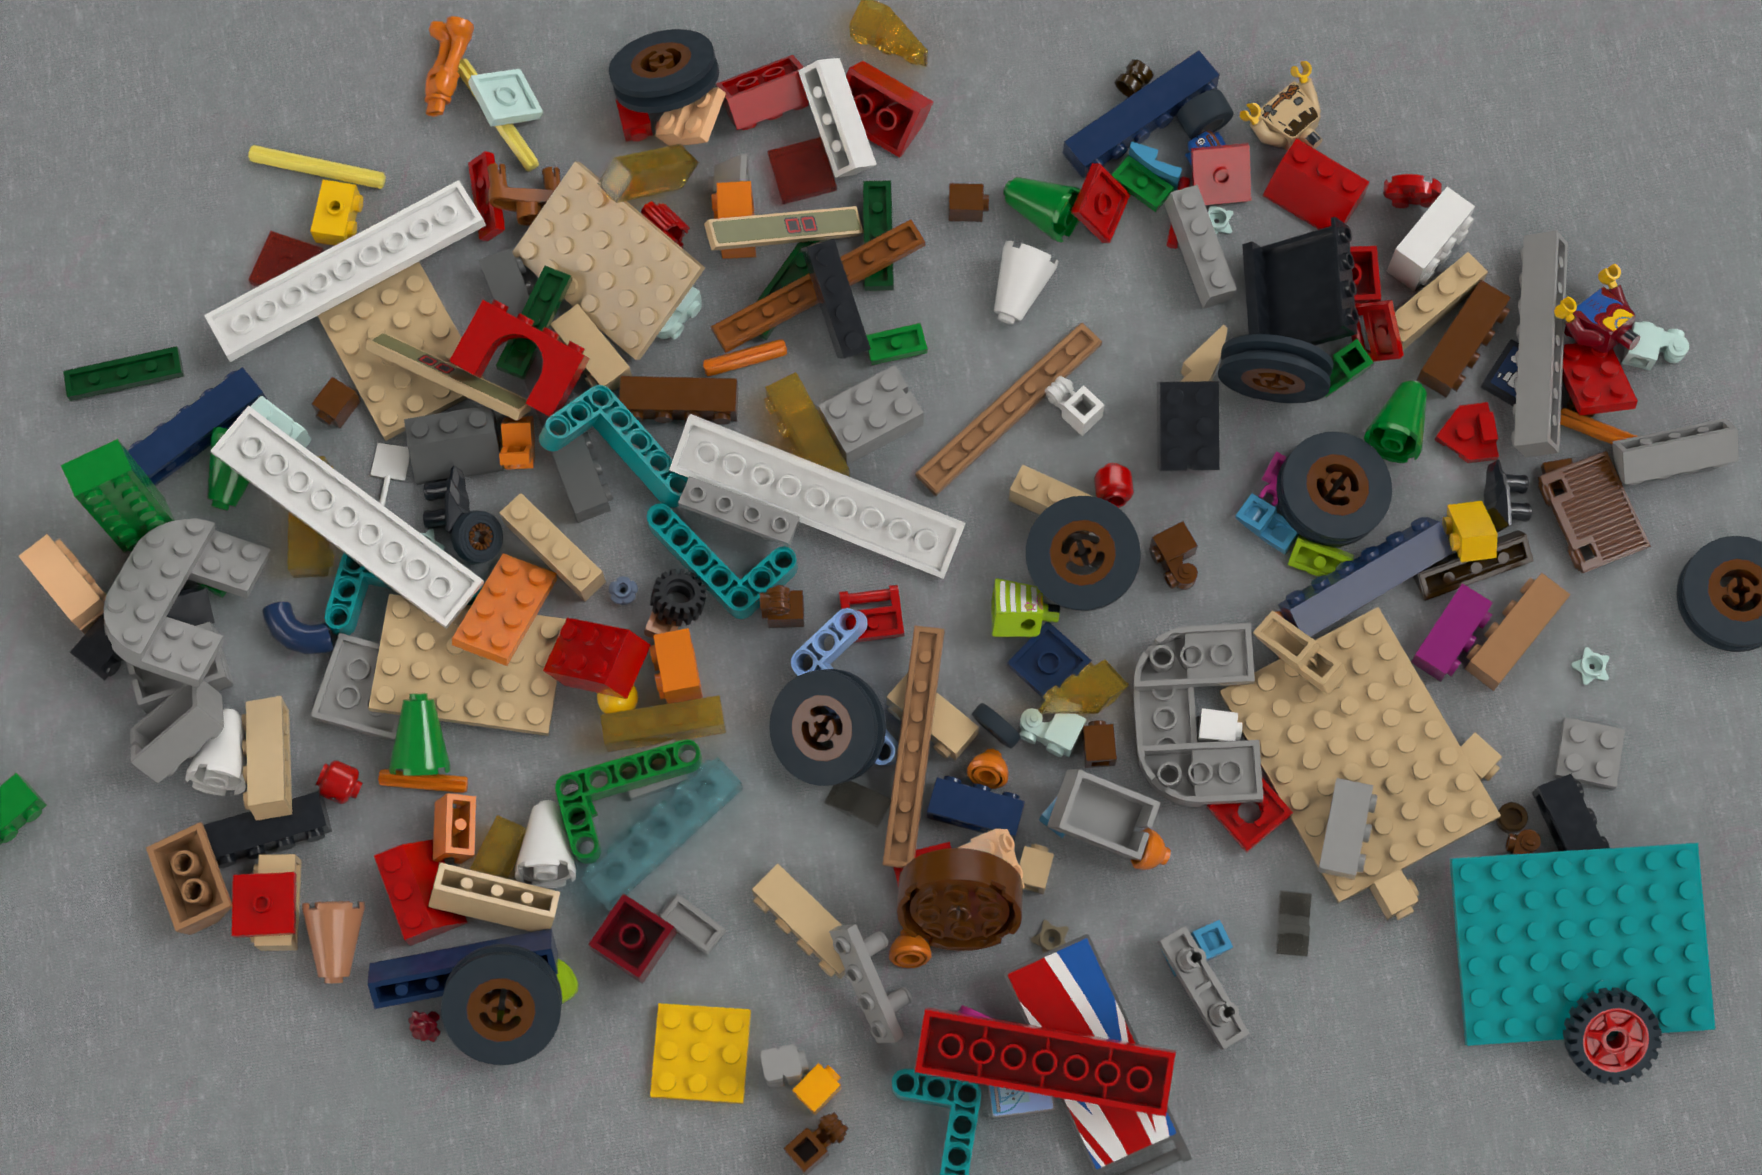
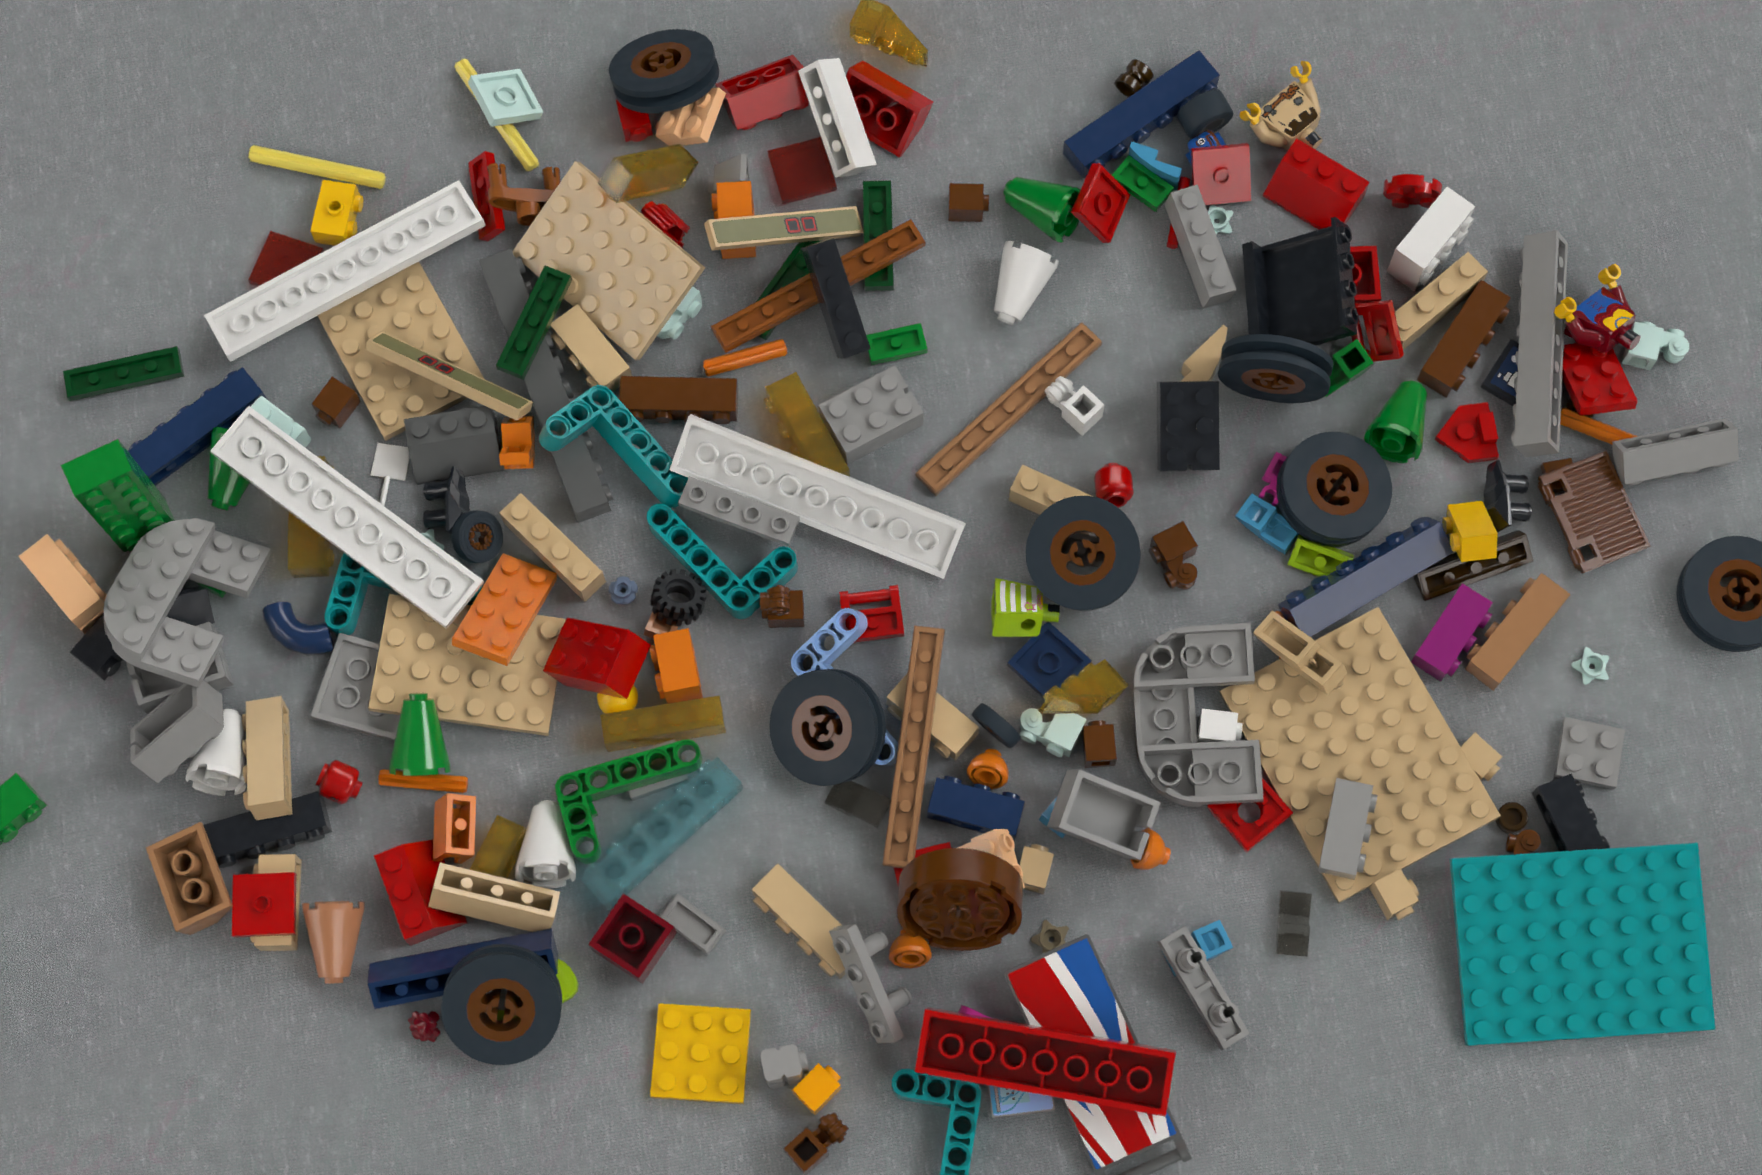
orange piece [424,16,474,117] -> none
red arch [449,299,590,417] -> none
wheel [1563,988,1662,1085] -> none

